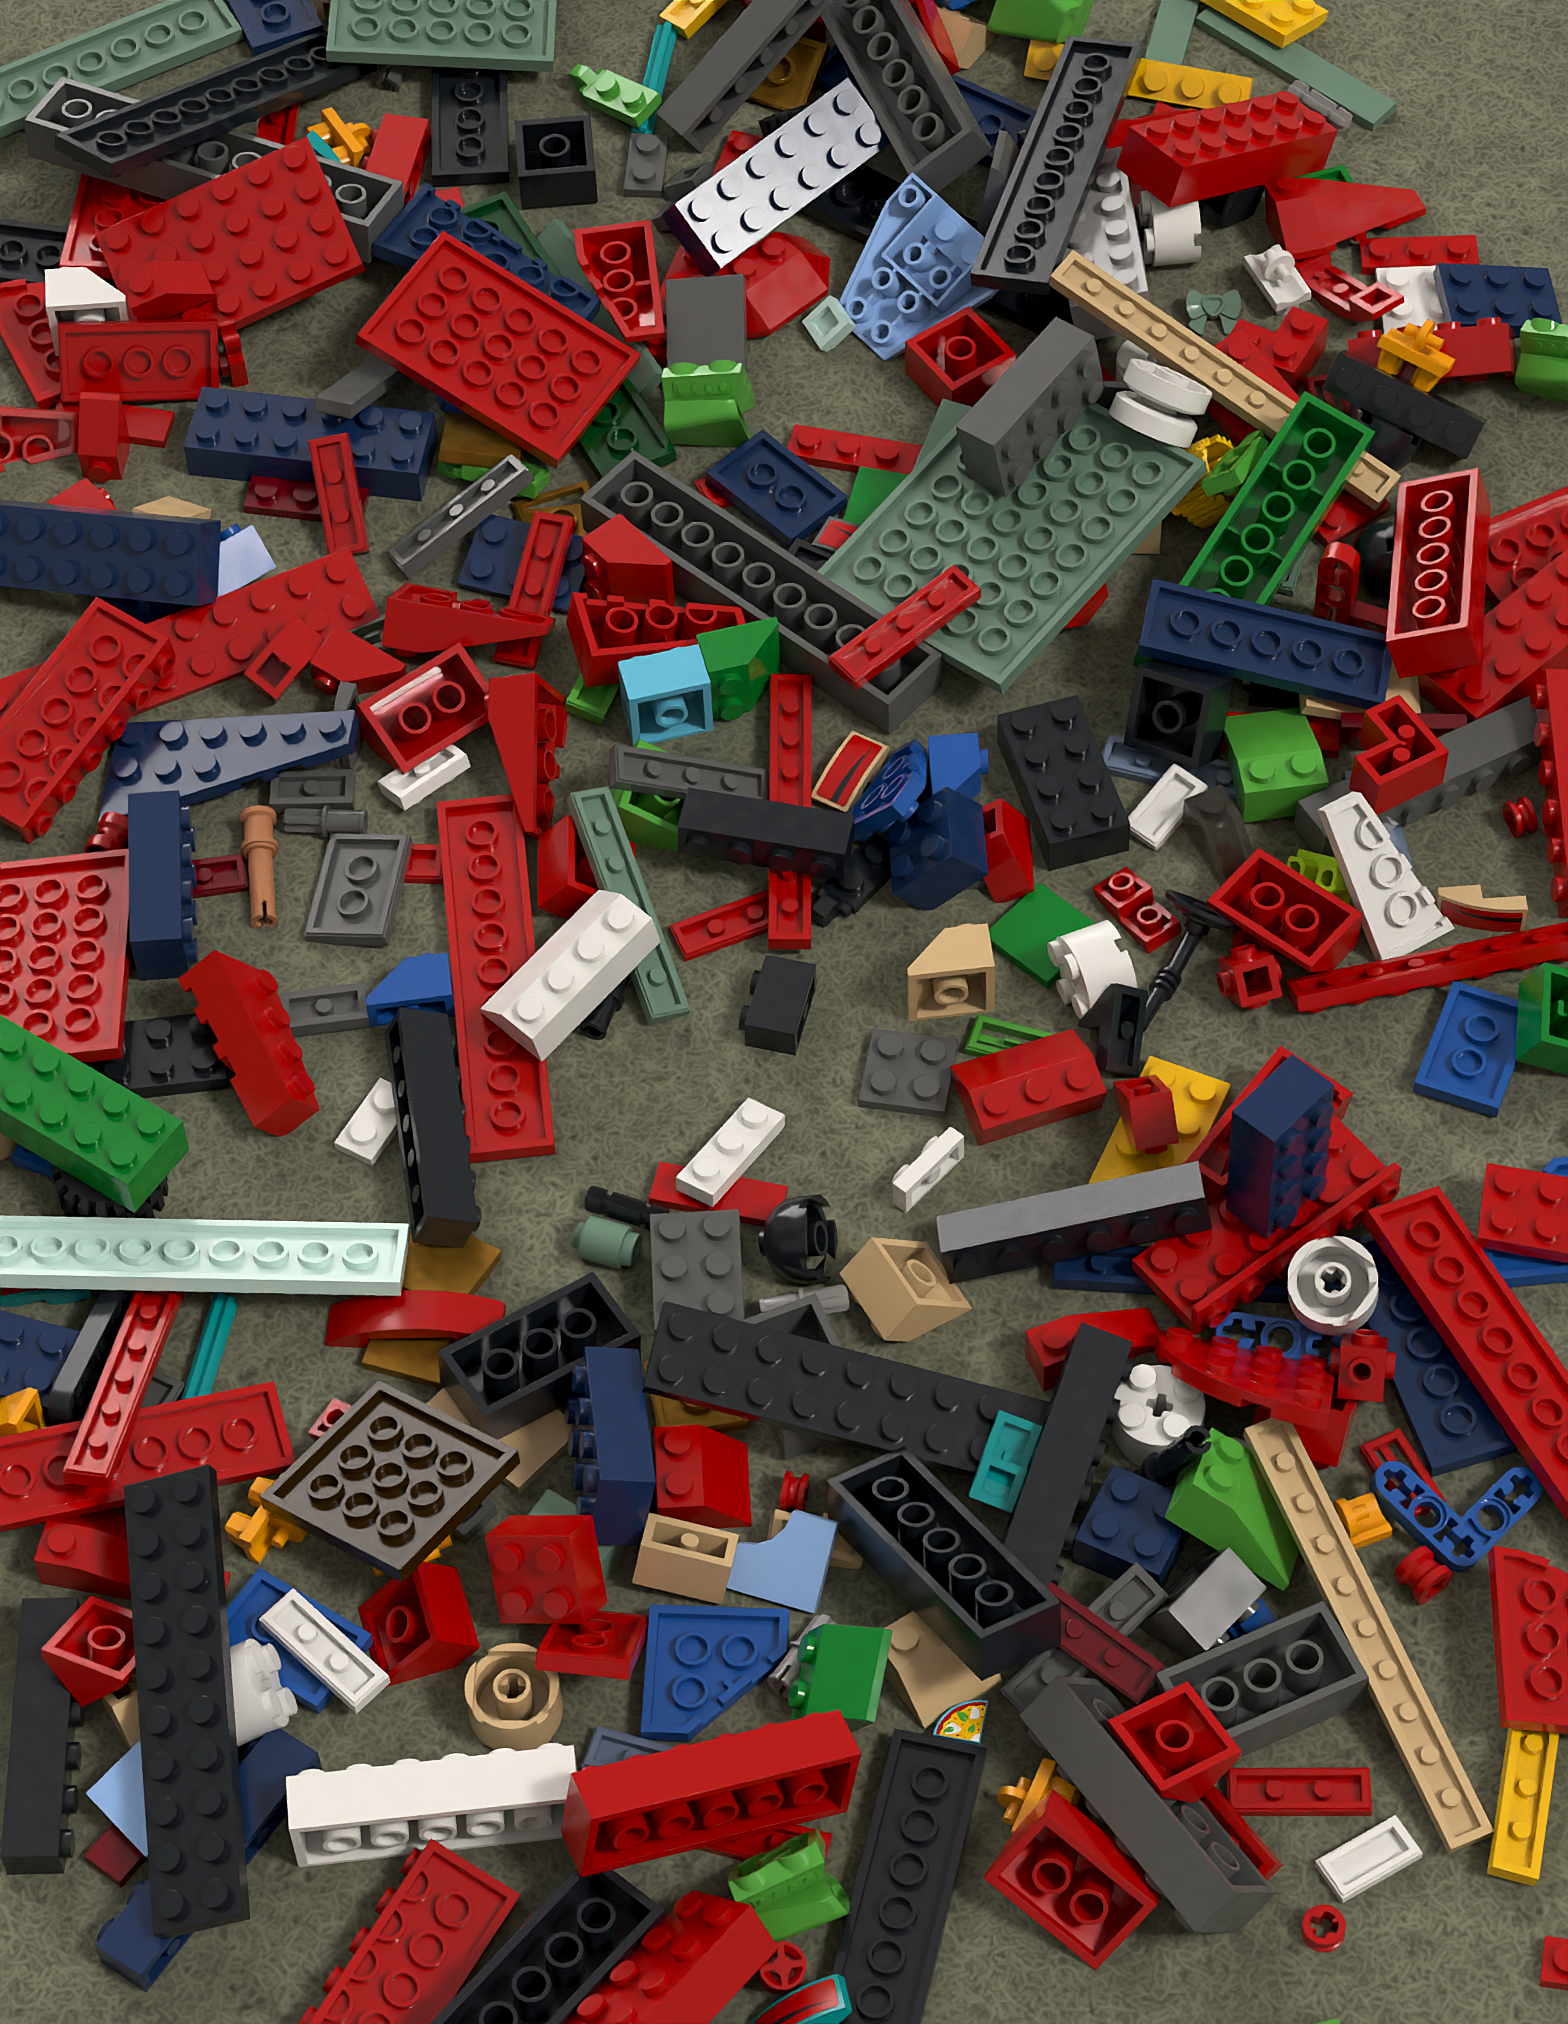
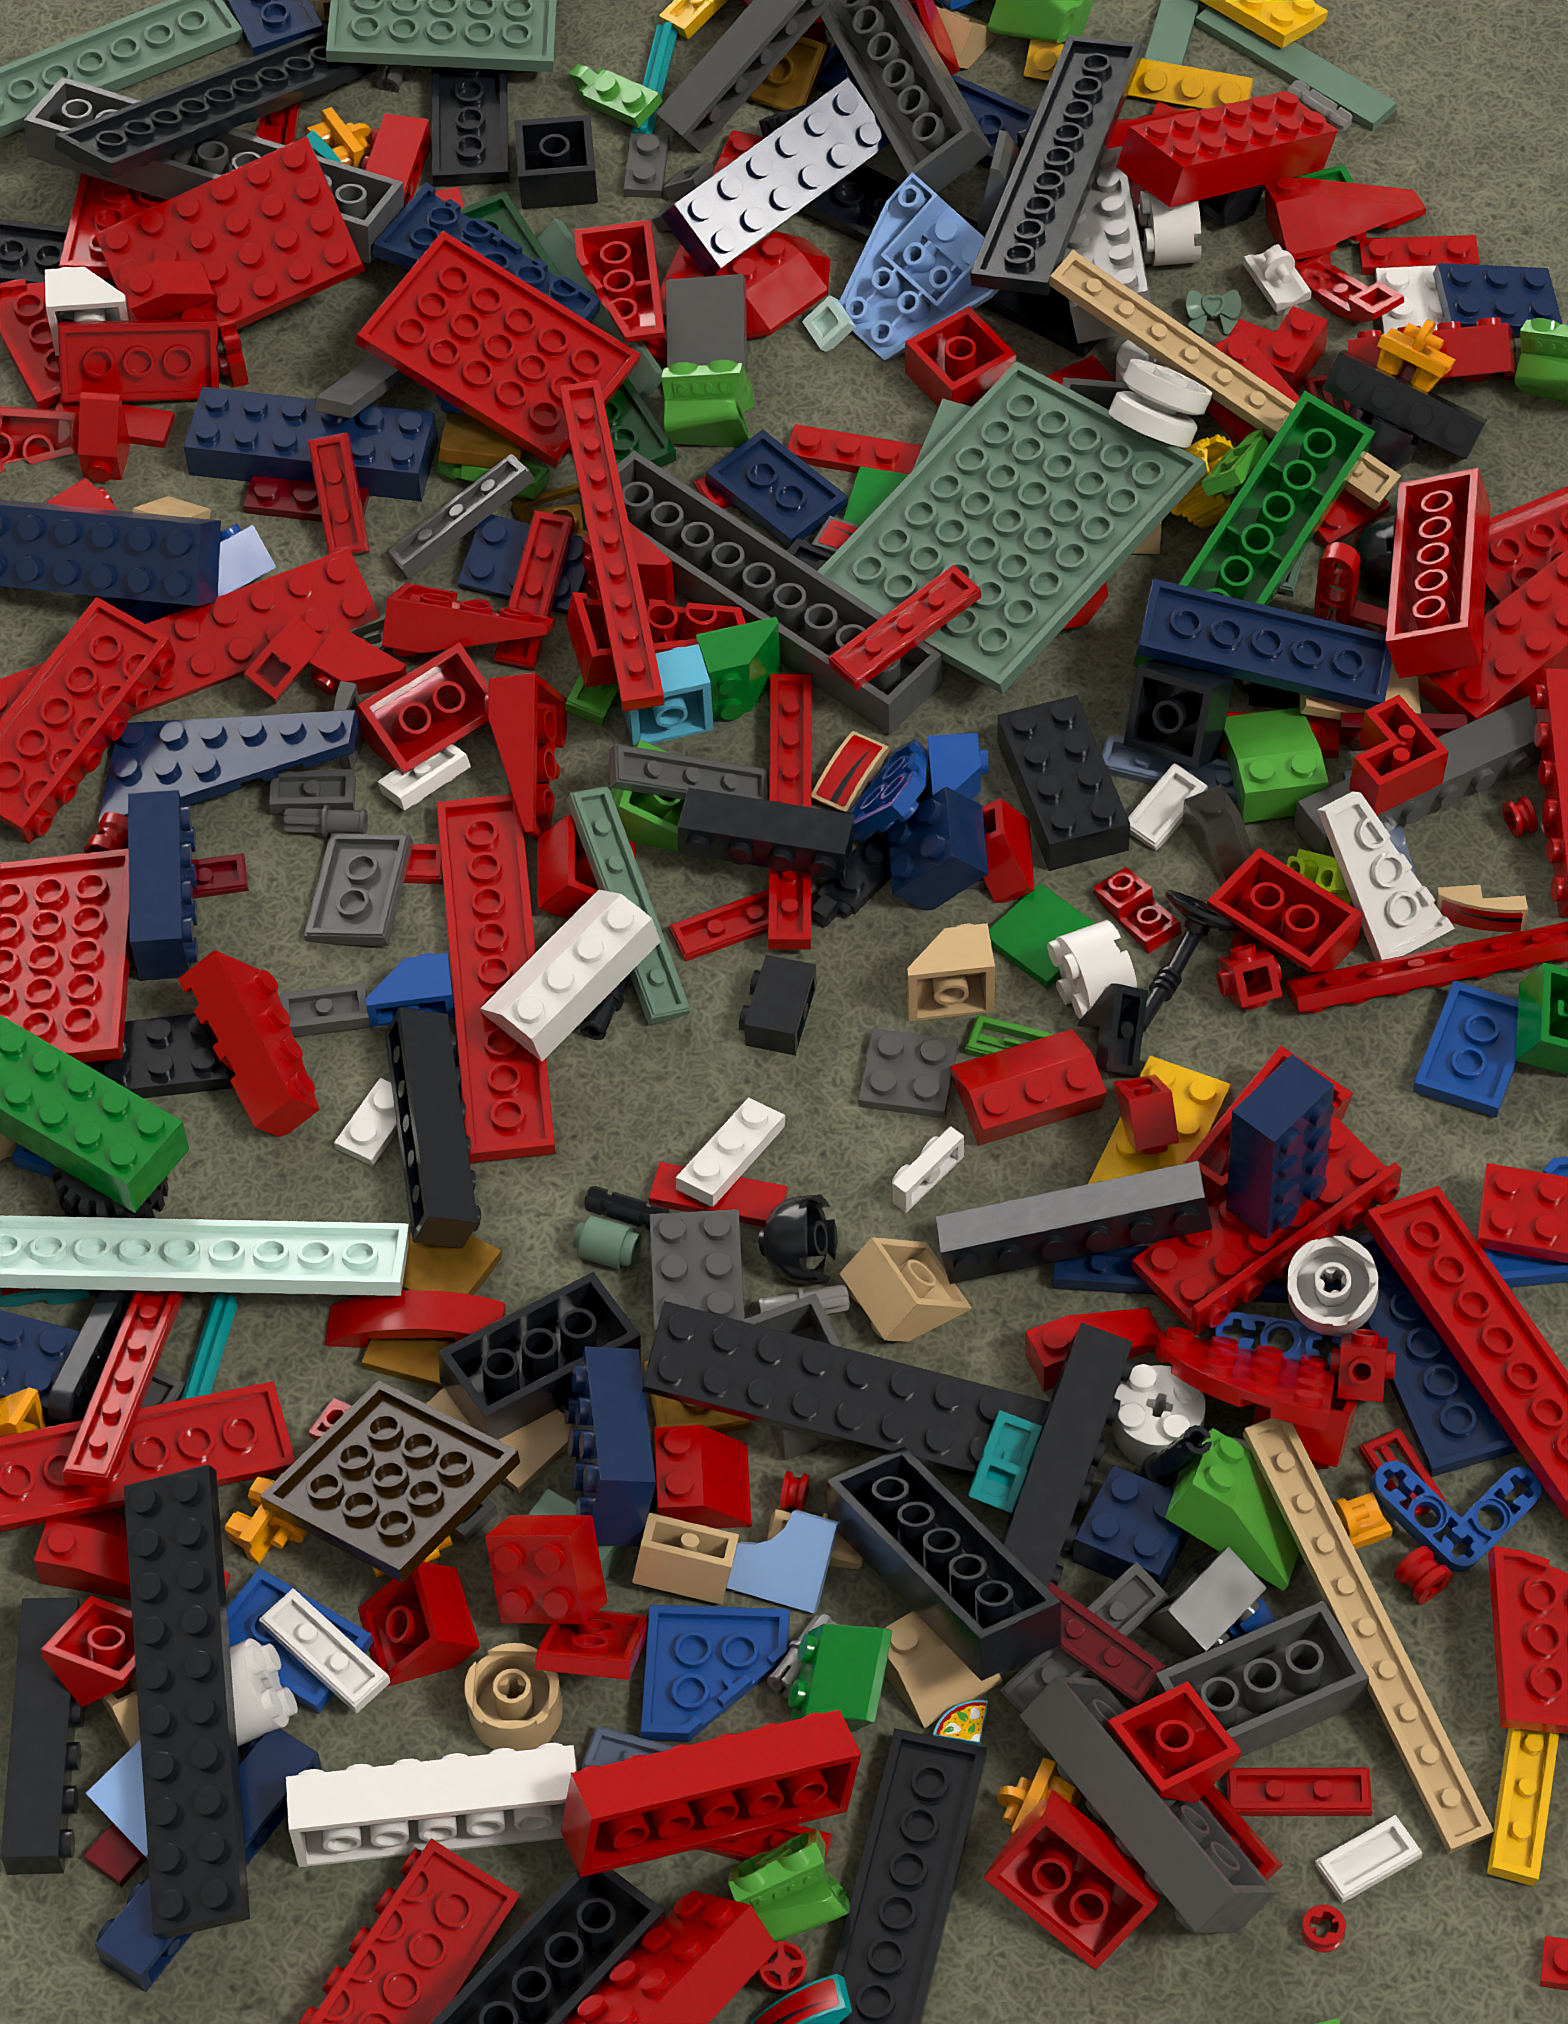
nougat pin [239,805,279,928] -> none
dark grey brick [955,317,1105,497] -> none
none -> red plate [560,380,665,711]

